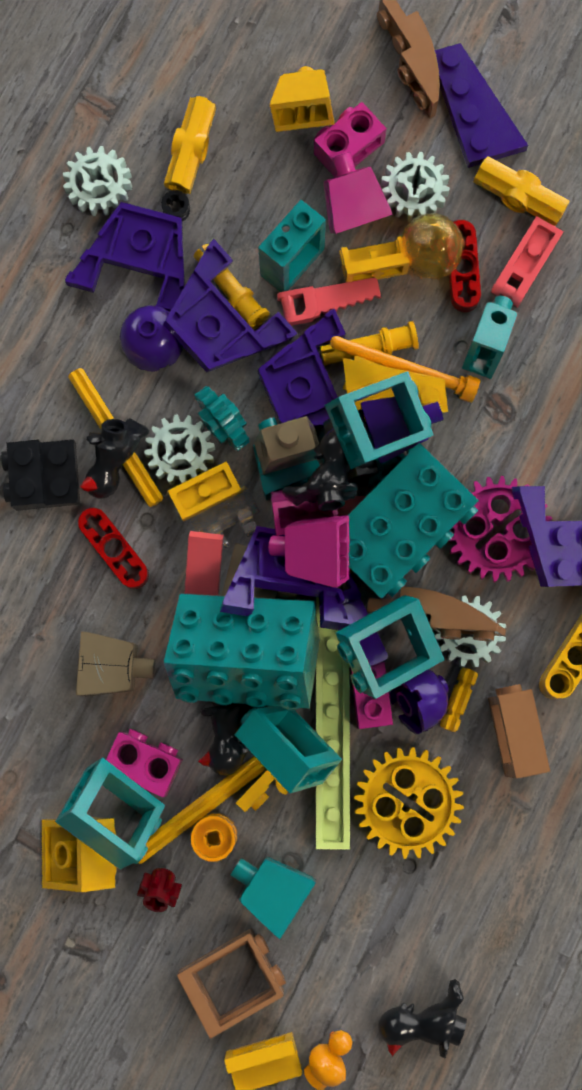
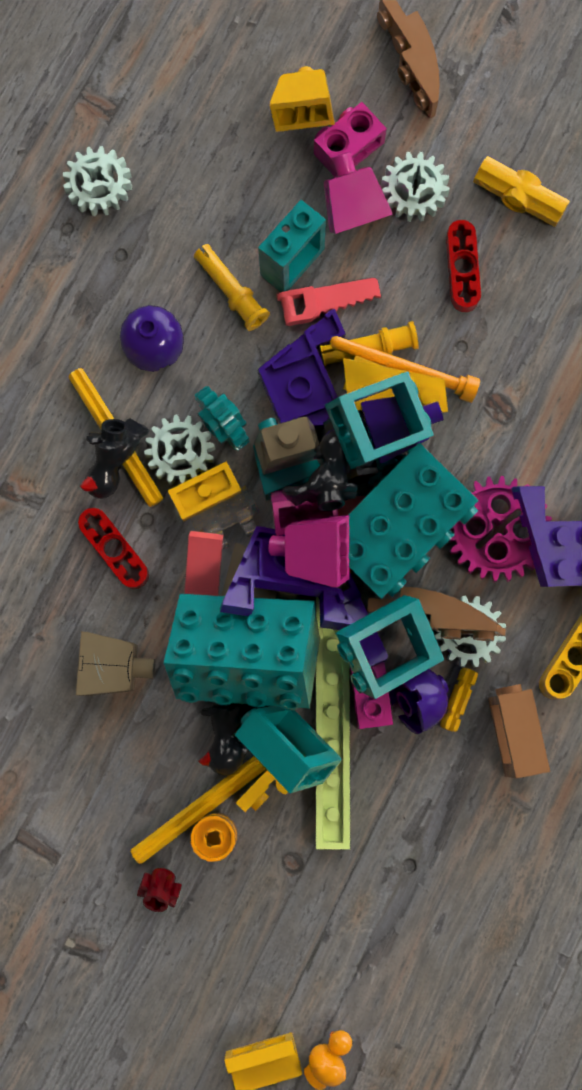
black plate [1,439,81,511] -> none
yellow slope [42,817,117,893] -> none
teal window [55,757,165,869] -> none
dark purple wing [65,202,185,312] -> none
dark pink brick [106,728,183,798] -> none
black bush [161,190,190,221] -> none
dark purple wing [163,239,297,373] -> none
yellow piece [164,96,216,194] -> none
medium nougat window [177,928,286,1039] -> none
teal torso [230,856,316,939] -> none
yellow hinge [339,236,410,283] -> none
yellow gear [354,747,464,859] -> none
black animal [378,979,467,1058] -> none
clear yellow cylinder [401,213,465,280] -> none
dark purple wing [435,43,529,168] -> none
teal torso [462,296,517,379] -> none
coral plate [491,216,564,308] -> none

